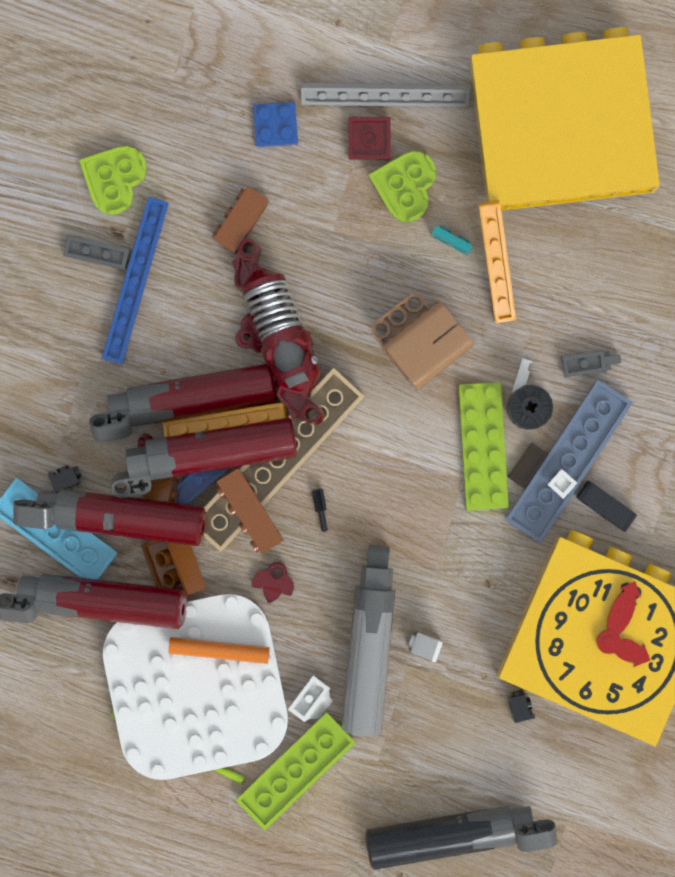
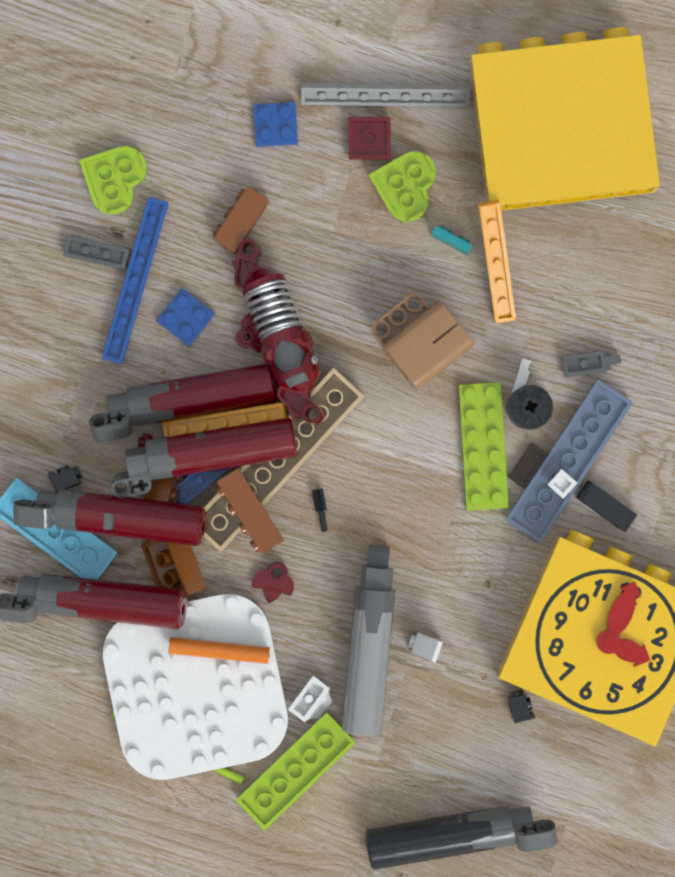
none -> blue plate [156,288,215,347]

